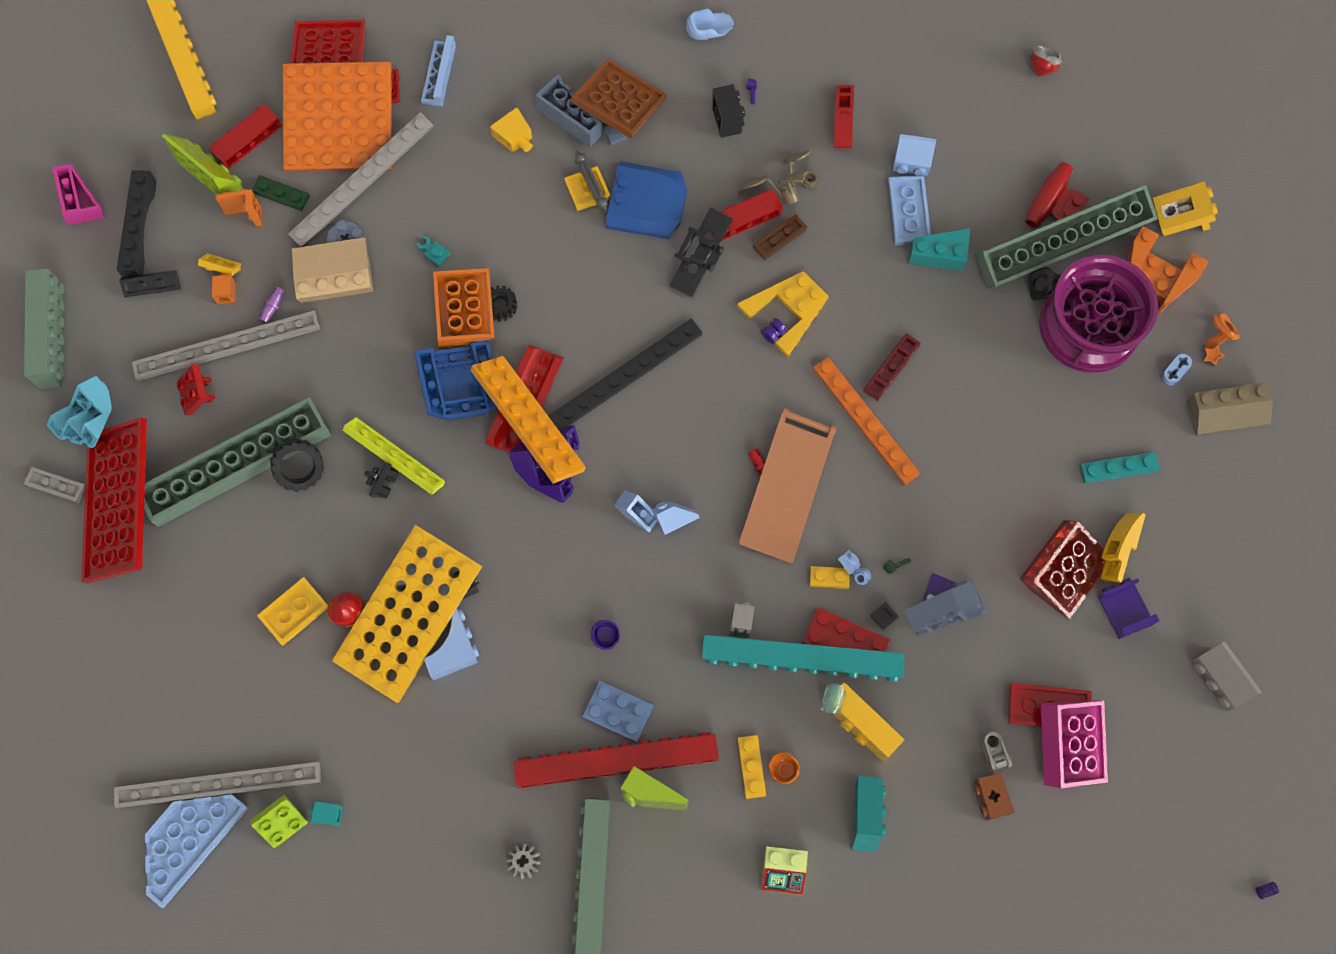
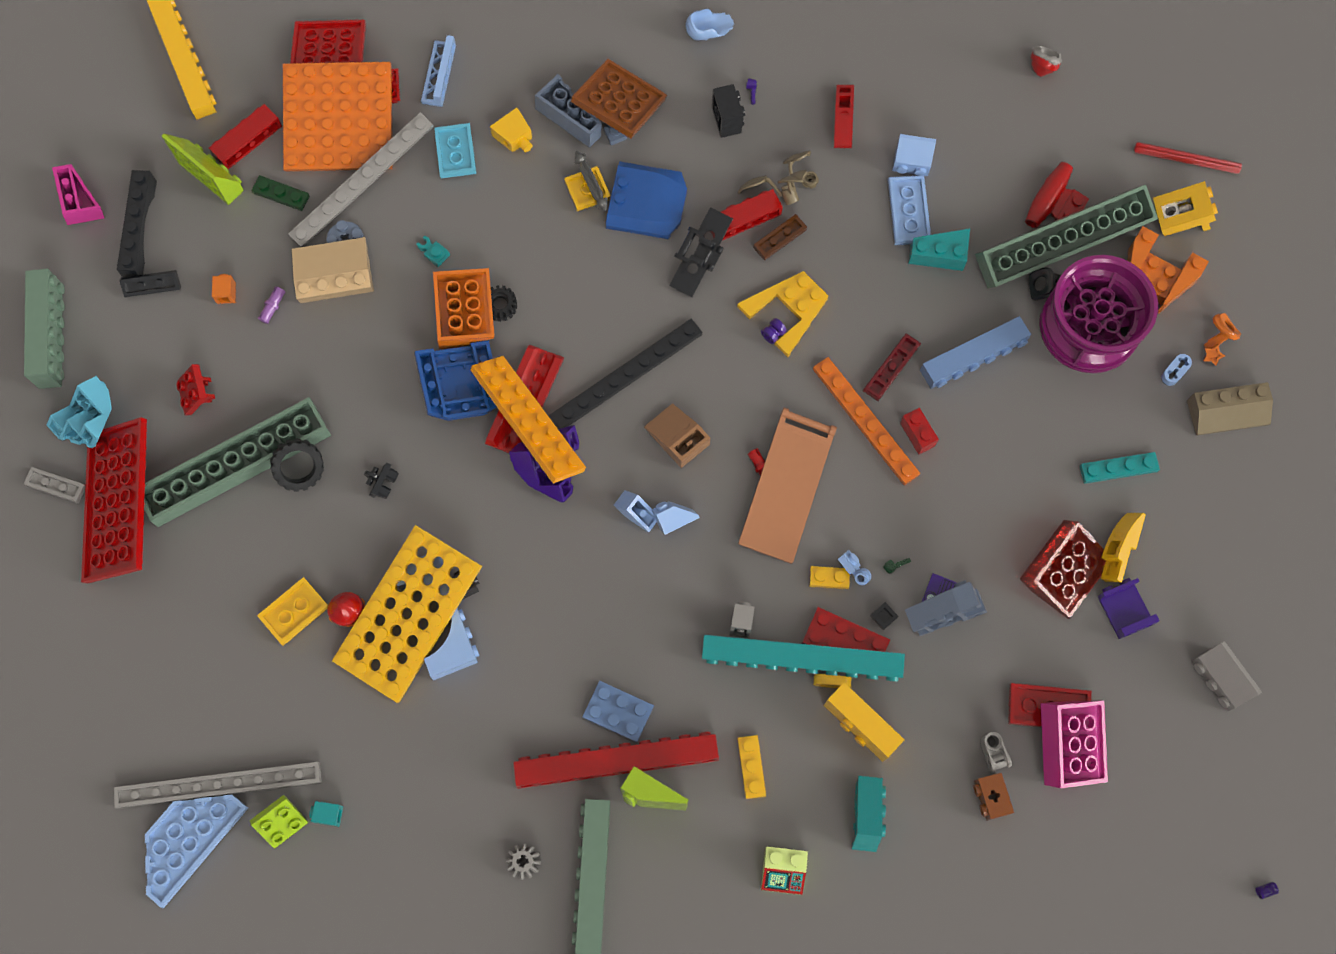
light grey plate [132,310,321,381] -> none
yellow plate [198,253,241,276] -> none
orange bracket [215,189,263,227] -> none
neon yellow plate [343,417,445,495] -> none
dark purple hair [590,620,620,650] -> none
orange hair [768,752,800,784] -> none
clear light blue brick [821,683,846,715] -> none
none -> medium azure plate [434,123,477,179]
none -> medium nougat slope [644,403,710,468]
none -> yellow beam [813,674,852,688]
none -> red brick [900,407,939,455]
none -> medium blue brick [920,316,1031,389]
none -> red axle [1134,142,1242,174]

